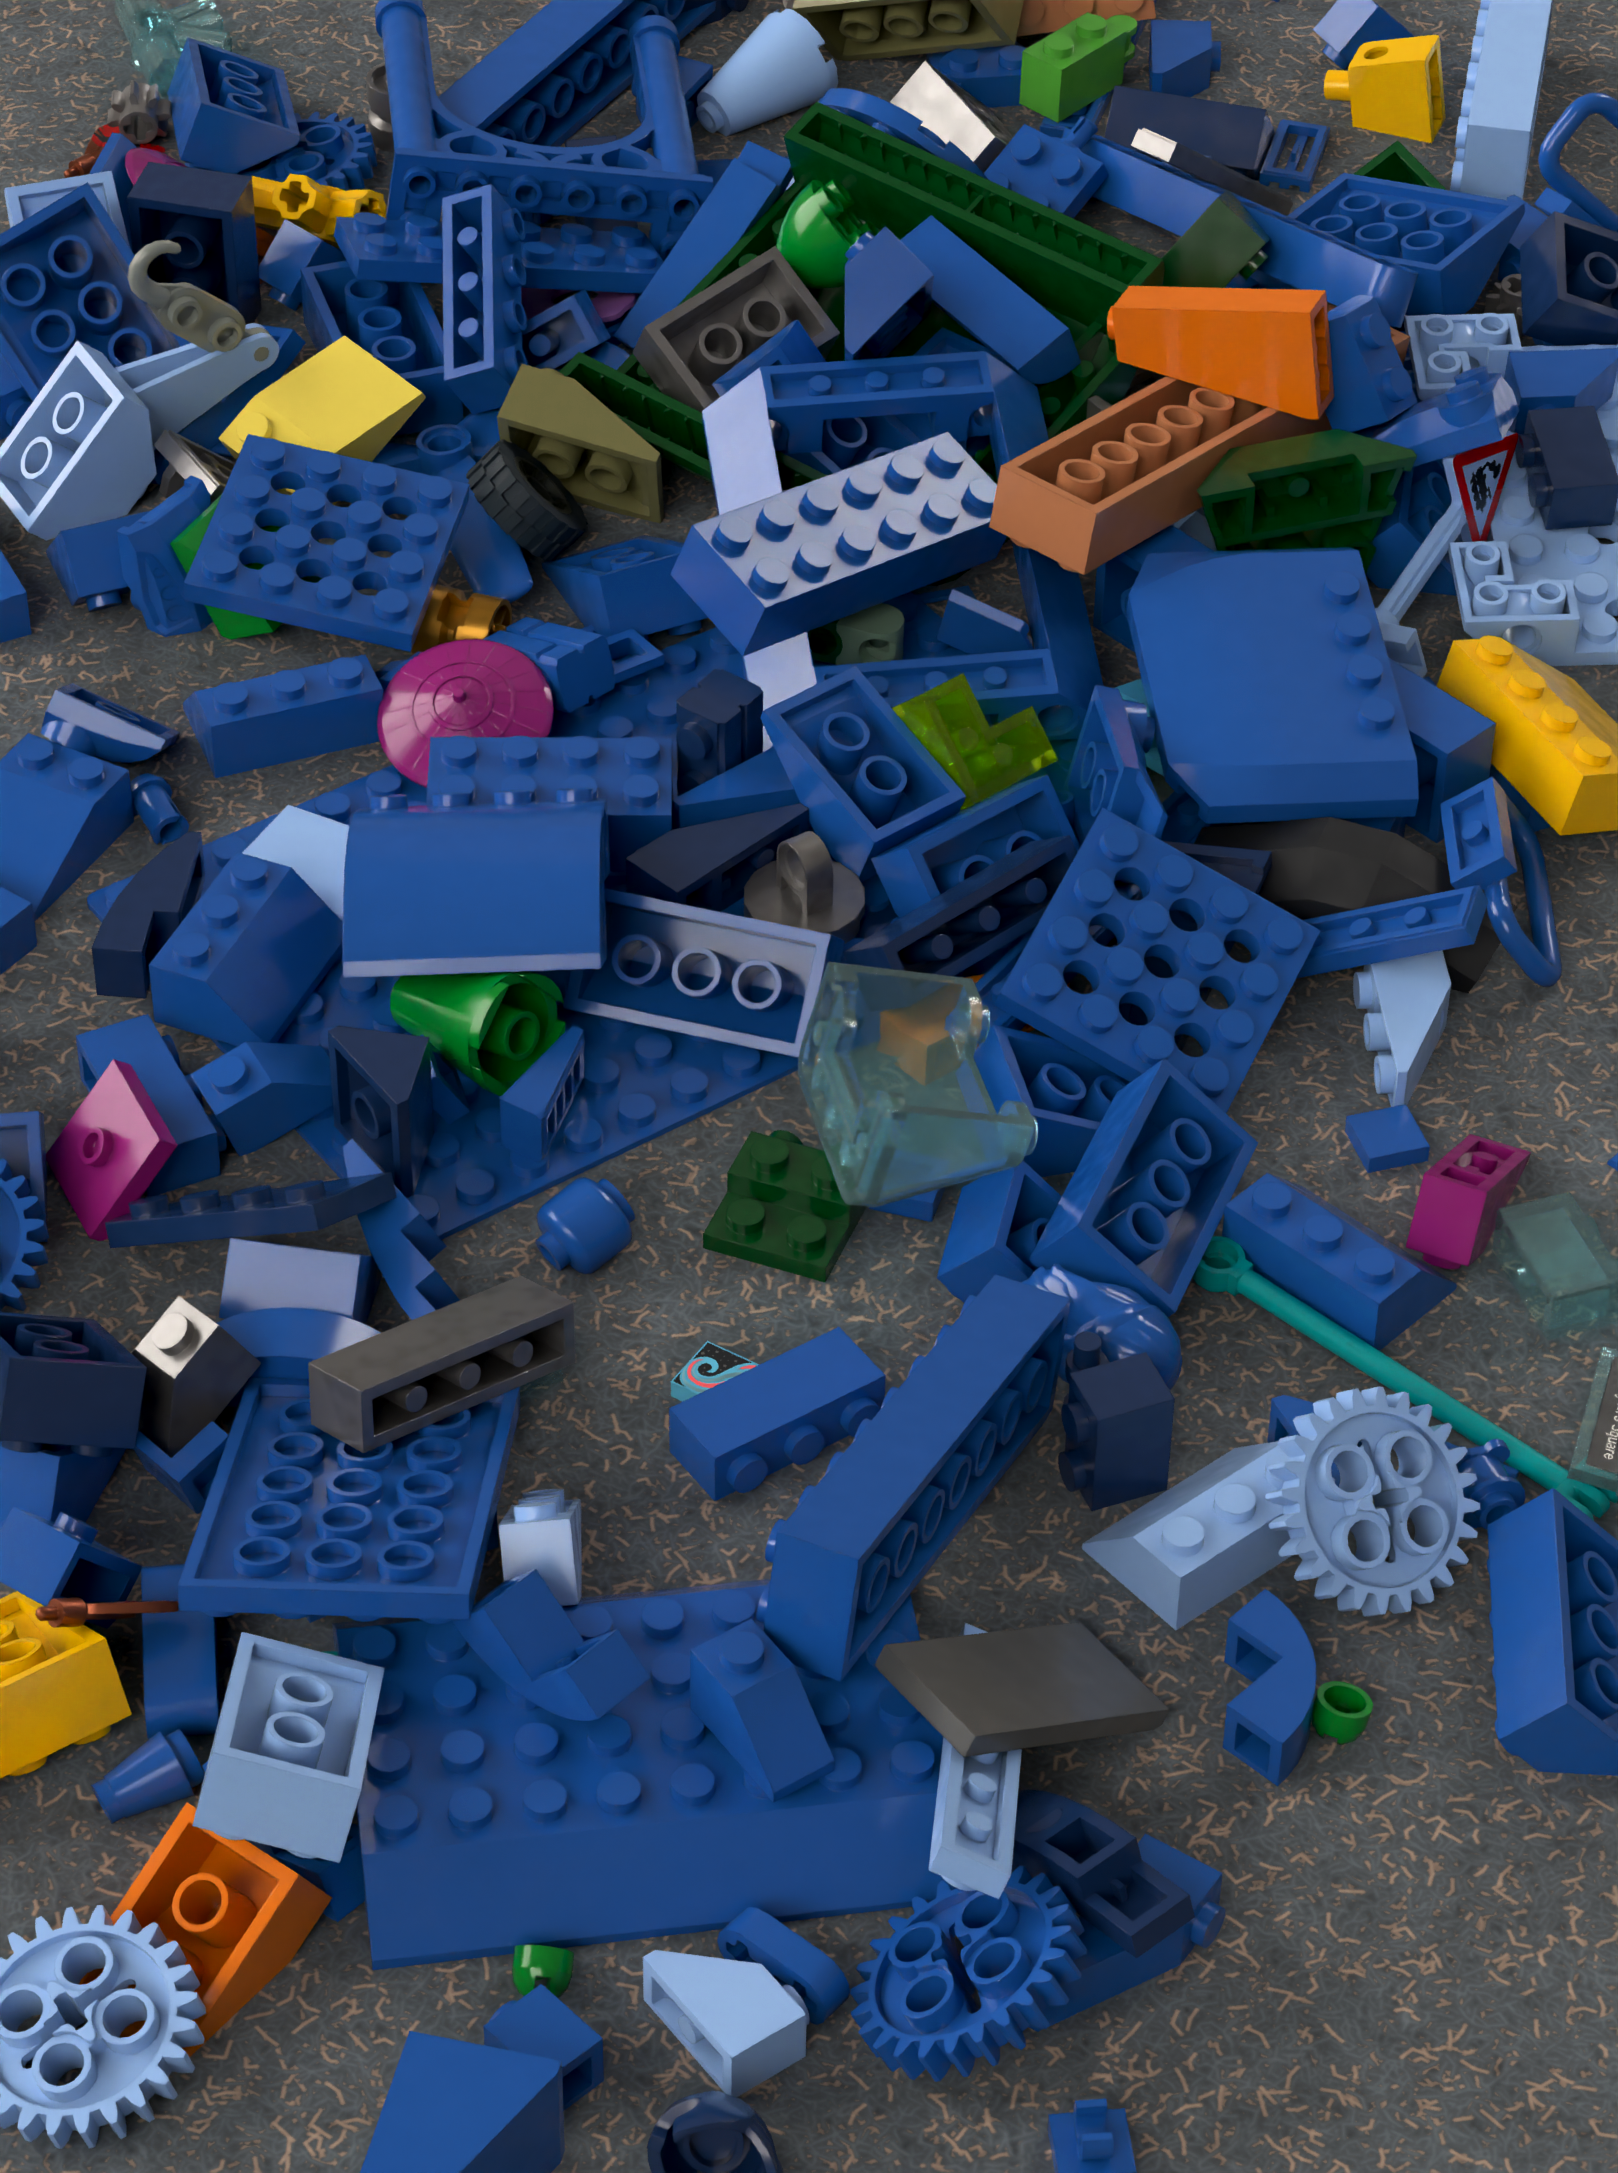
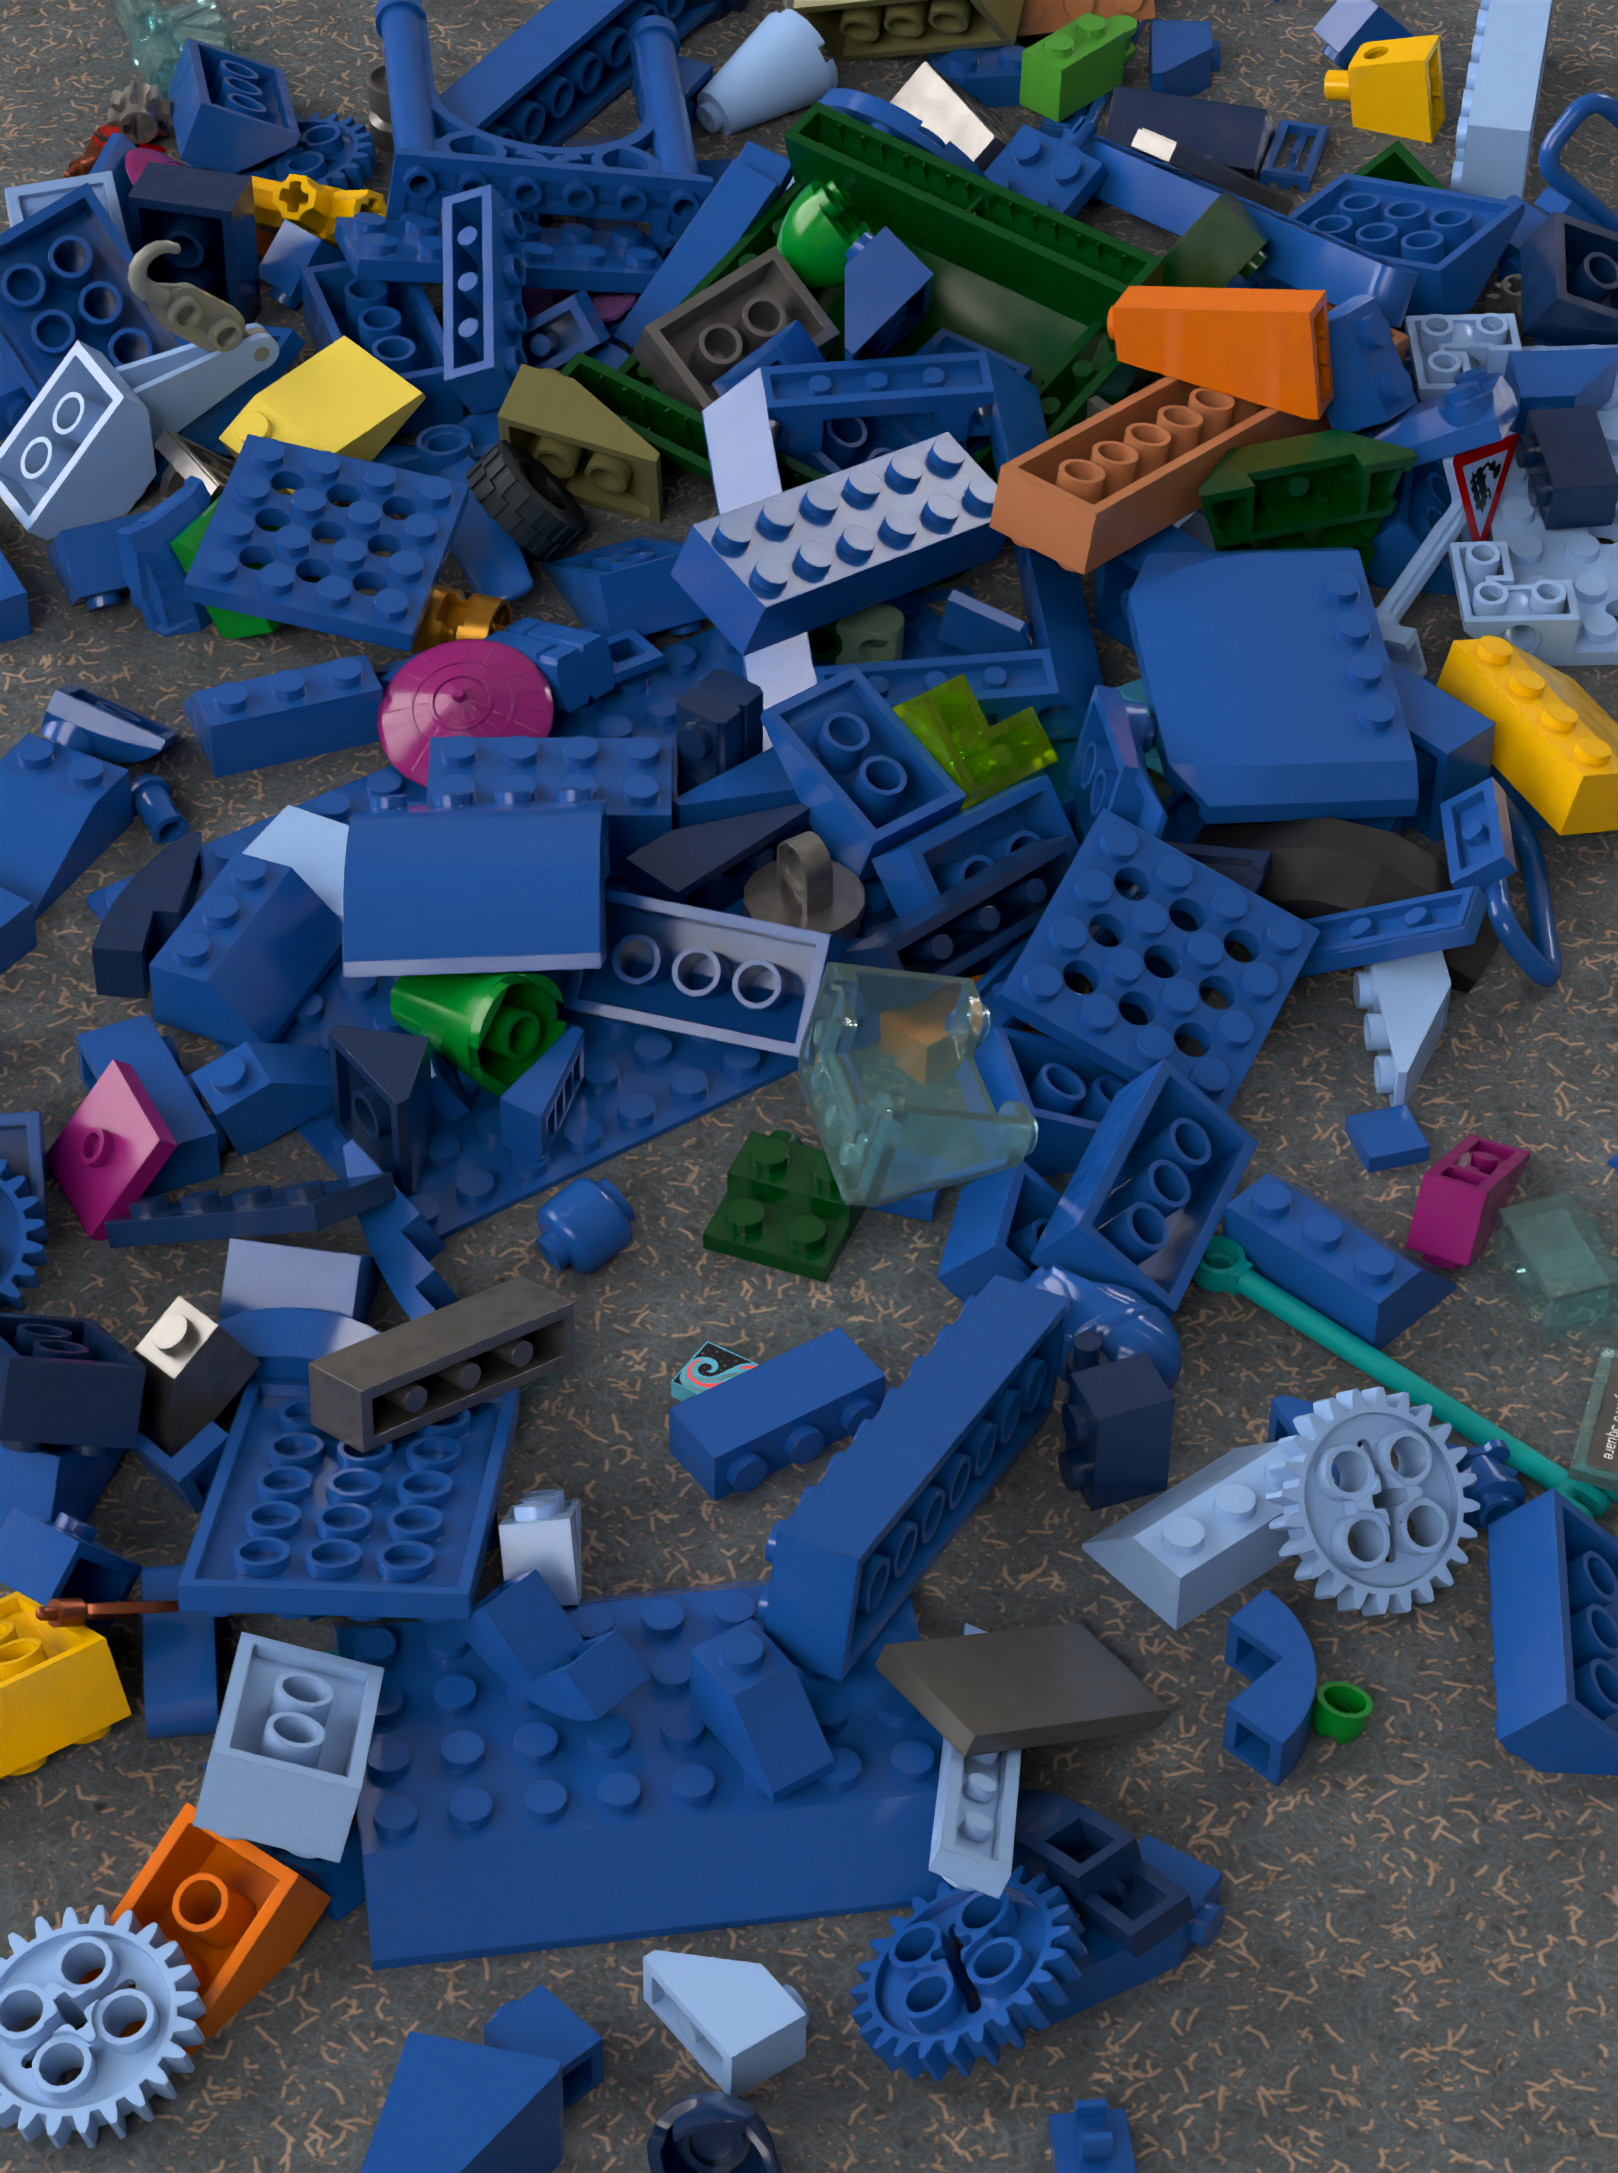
blue cone [91,1729,205,1824] -> none
green hinge [512,1945,574,1998] -> none
blue beam [717,1907,850,2025] -> none
blue brick [900,215,1081,384] -> none

